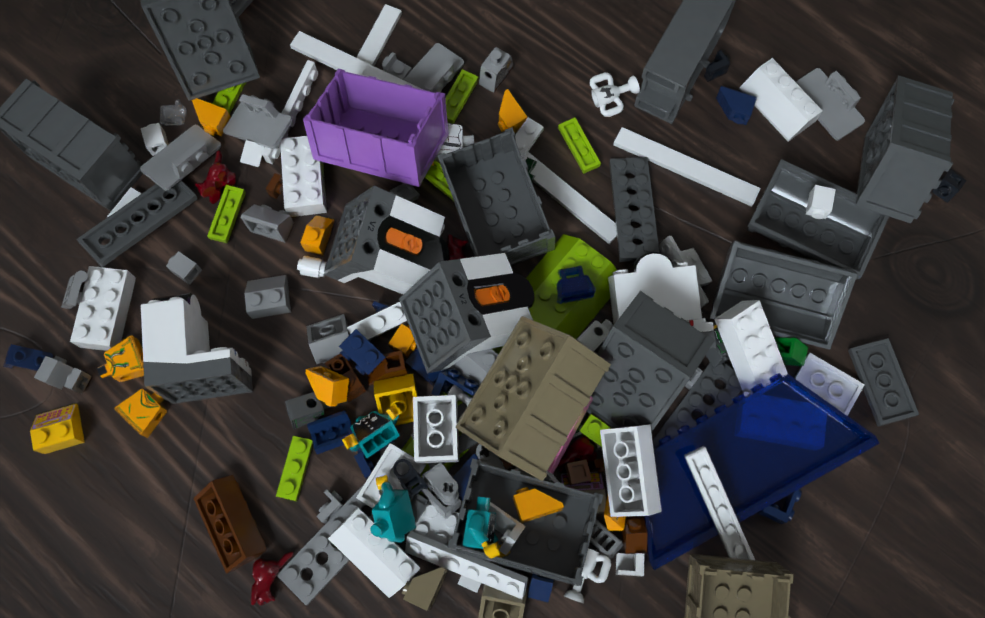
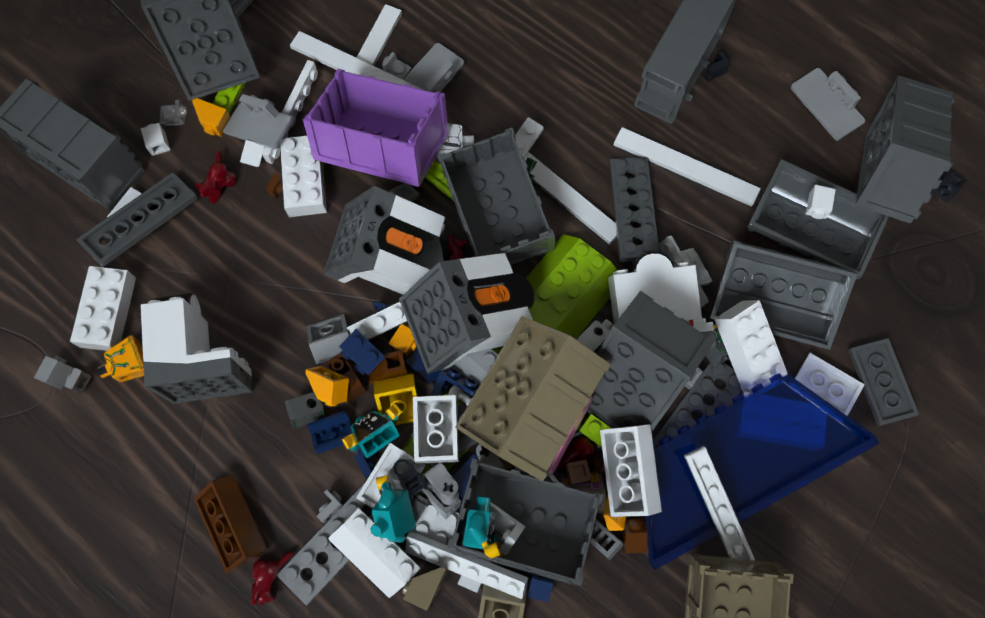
dark blue bracket [3,344,53,371] -> none
yellow slope [30,404,85,454] -> none
light grey plate [61,270,88,309] -> none
light orange torso [114,389,167,438] -> none
light grey bracket [140,125,221,191] -> none
light grey brick [166,251,202,285] -> none
lime plate [207,185,246,243] -> none
light grey slope [240,204,294,243] -> none
light grey slope [244,275,291,319] -> none
lime plate [276,436,313,502] -> none
white brick [297,256,327,278] -> none
light orange slope [300,215,335,255] -> none
lime plate [445,69,479,124] -> none
light grey torso [479,47,513,93] -> none
light orange slope [498,89,528,133] -> none
light orange slope [513,487,564,524] -> none
clear blue piece [556,266,596,304] -> none
lime plate [558,118,601,174] -> none
white piece [564,548,611,604] -> none
white piece [590,72,640,117] -> none
white panel [616,553,644,577] -> none
dark blue slope [716,86,757,125] -> none
white slope [739,58,822,142] -> none
dark blue bracket [758,482,802,524] -> none
green slope [774,338,808,366] -> none

